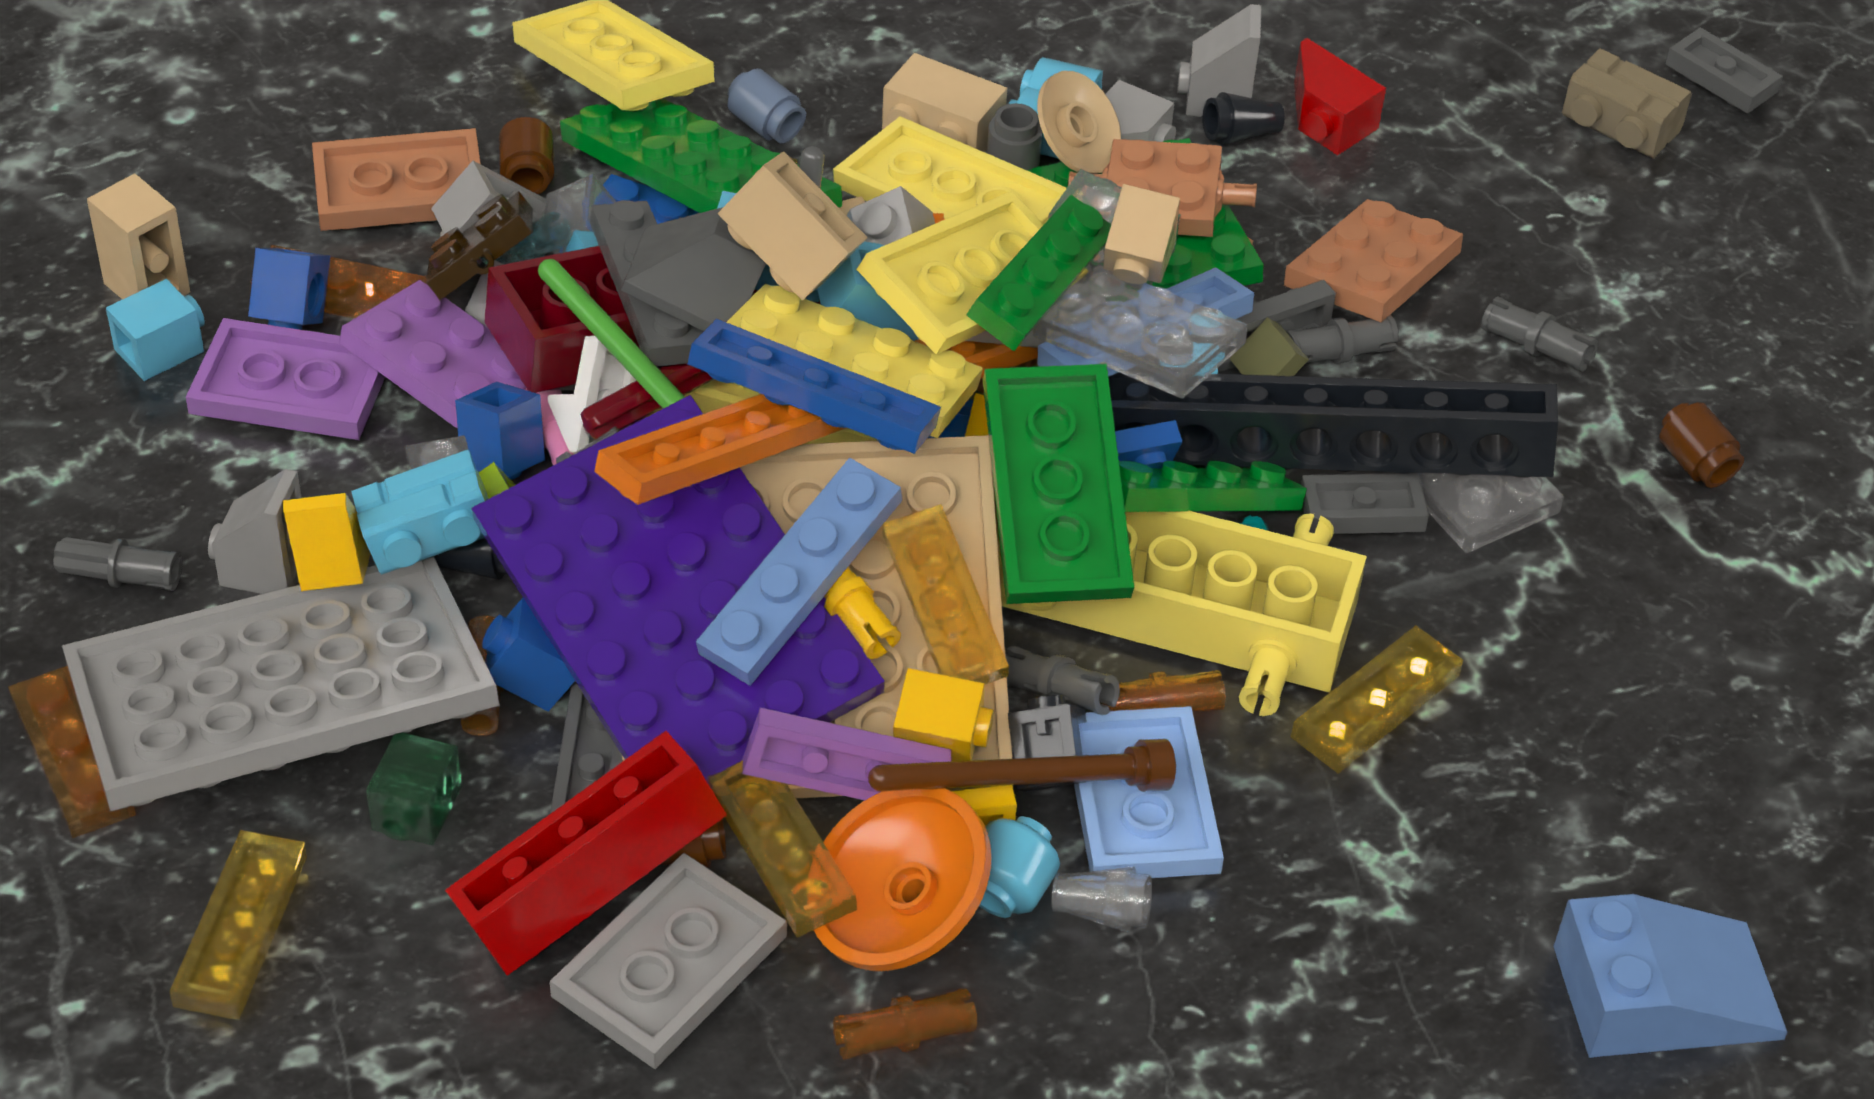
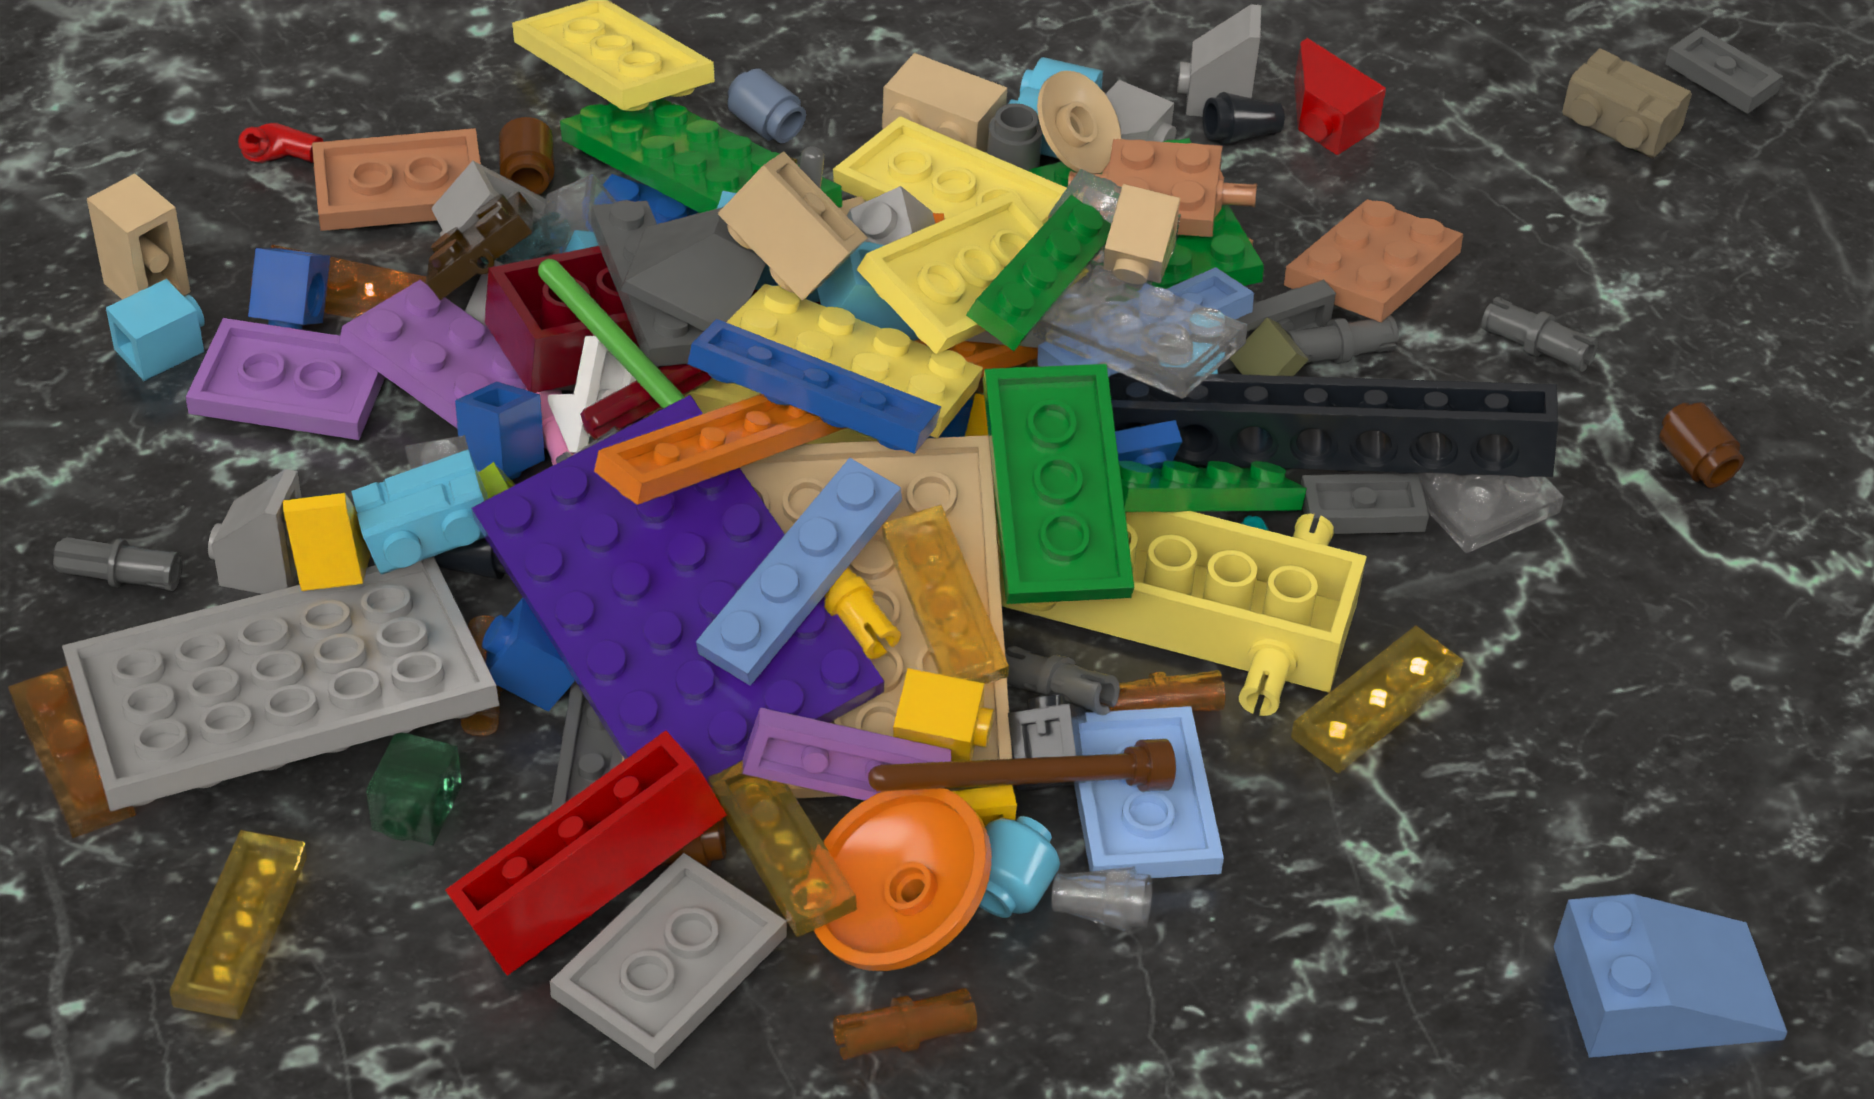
none -> red arm [238,123,323,163]

